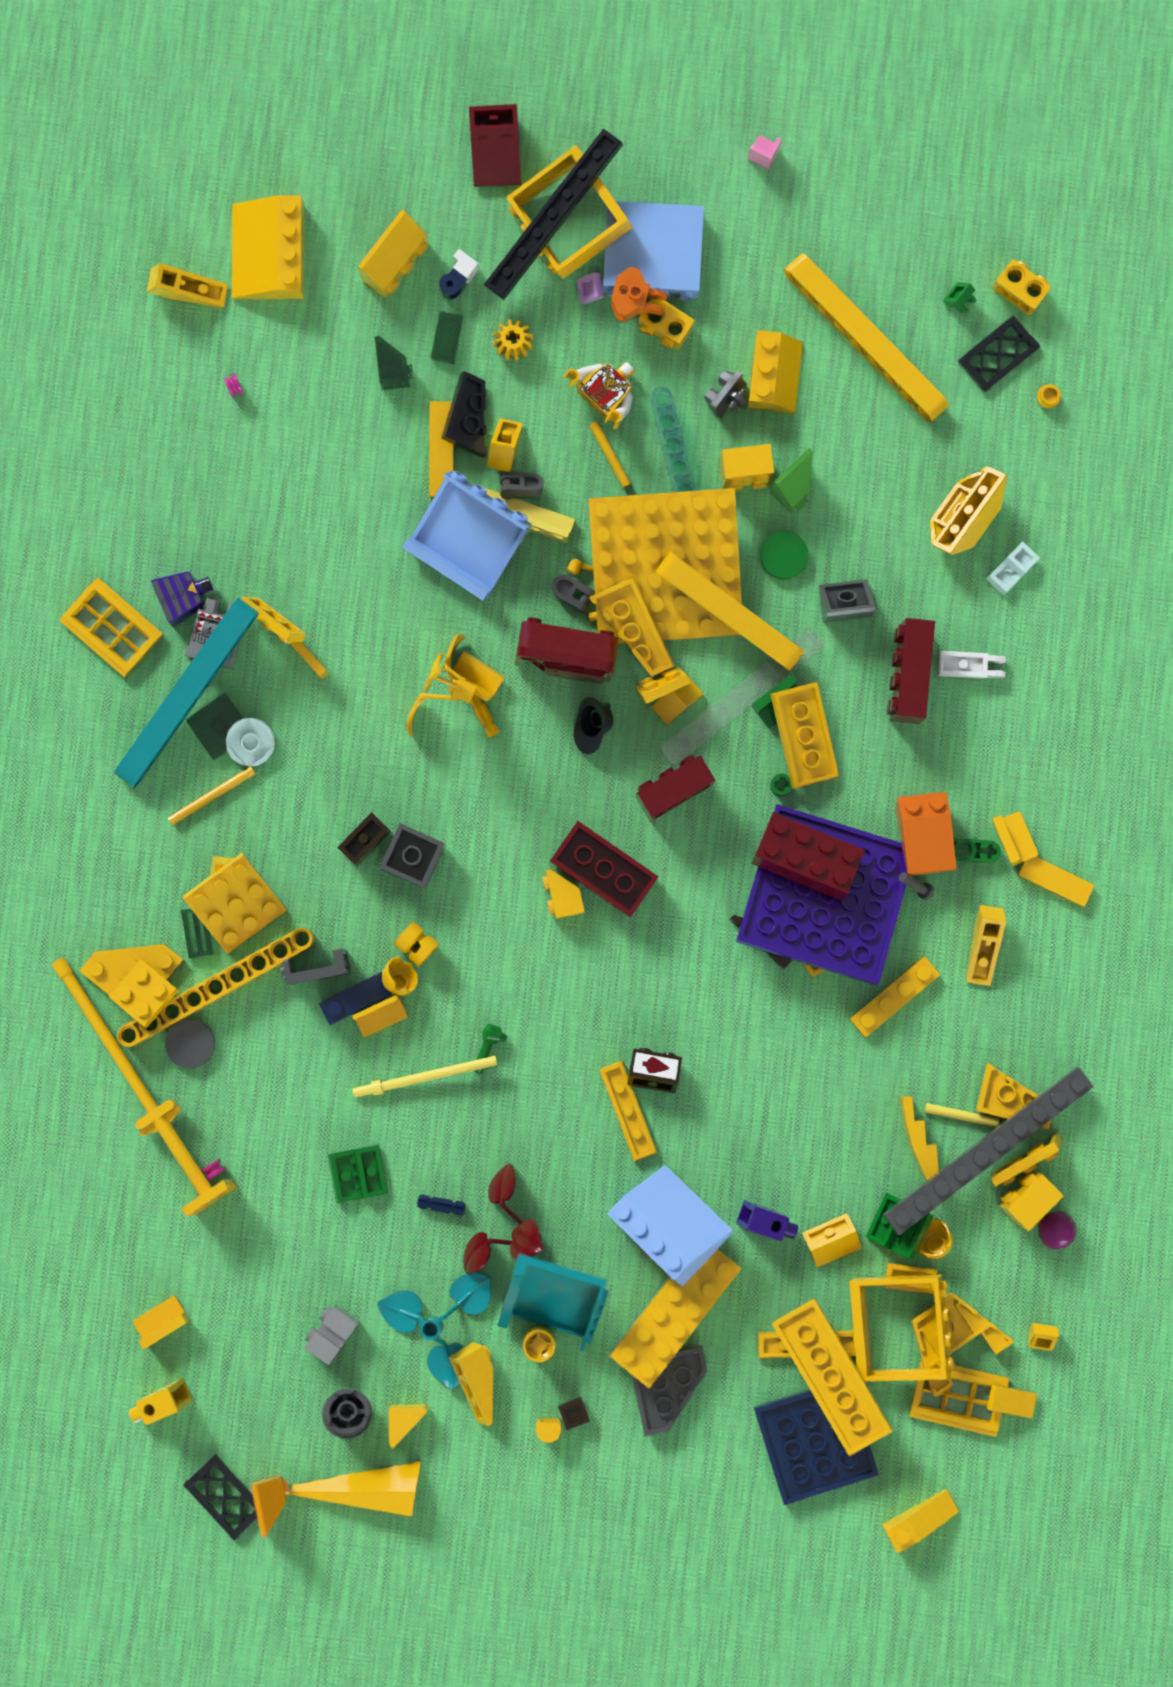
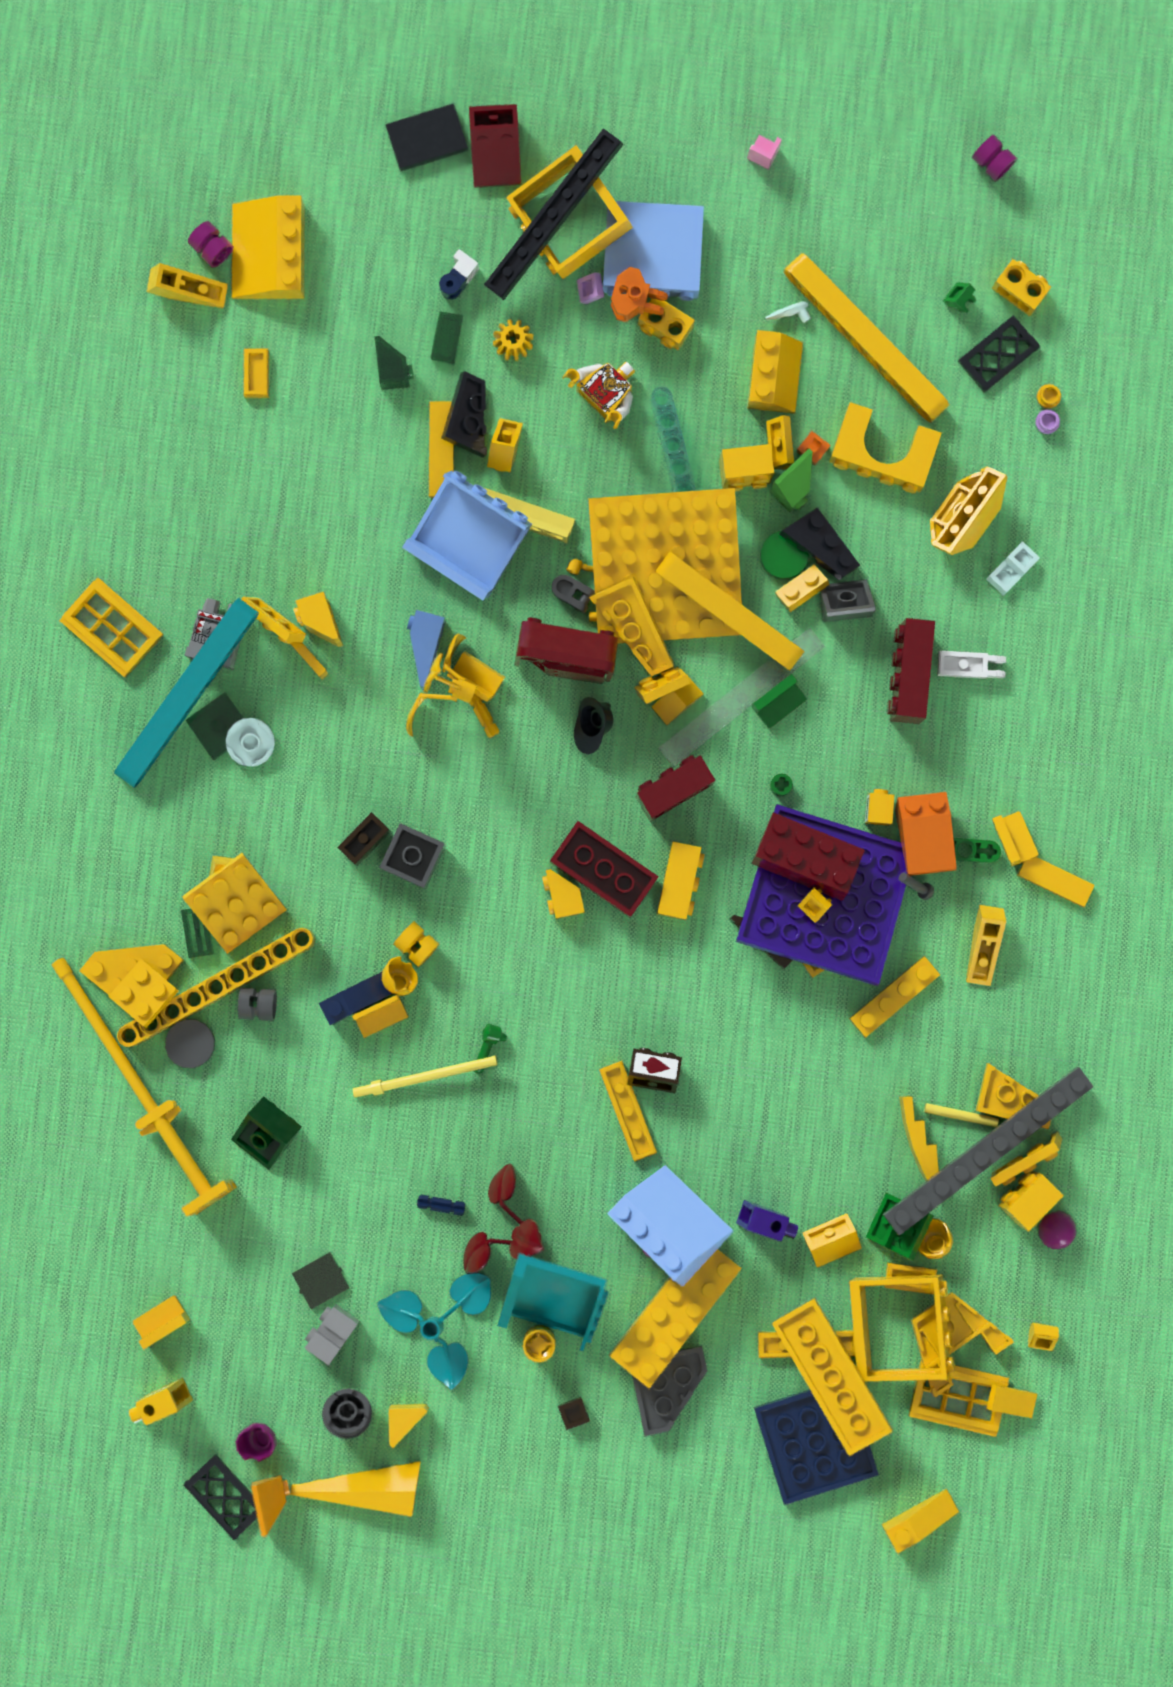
torso [151,572,214,627] -> none
yellow bar [168,766,256,825] -> none
dark pink bush [201,1159,226,1181] -> none
dark pink bush [224,373,243,398] -> none
dark grey panel [280,949,351,985] -> none
green slope [327,1145,388,1203] -> none
yellow slope [358,210,429,298] -> none
yellow slope [449,1342,493,1426] -> none
dark grey plate [500,472,544,500] -> none
yellow brick [536,1418,561,1443] -> none
yellow bar [589,421,631,489] -> none
dark grey hips [704,370,747,418] -> none
yellow tile [770,682,839,789] -> none
none -> magenta wheel [187,221,234,268]
none -> dark green slope [231,1096,302,1170]
none -> magenta hair [235,1423,277,1462]
none -> dark grey wheel [238,988,277,1021]
none -> yellow tile [244,349,269,398]
none -> clear smoke piece [292,1252,350,1309]
none -> yellow slope [294,591,343,647]
none -> black tile [385,103,468,172]
none -> medium blue slope [407,610,446,690]
none -> yellow brick [657,841,705,920]
none -> light aqua bar [766,302,811,323]
none -> yellow panel [766,415,794,470]
none -> yellow plate [775,565,830,612]
none -> black wing [779,507,860,580]
none -> orange tile [796,431,831,466]
none -> yellow tile [798,888,832,923]
none -> yellow arch [829,402,942,493]
none -> yellow brick [865,789,894,826]
none -> magenta wheel [972,135,1018,182]
none -> lavender plate [1035,410,1060,434]

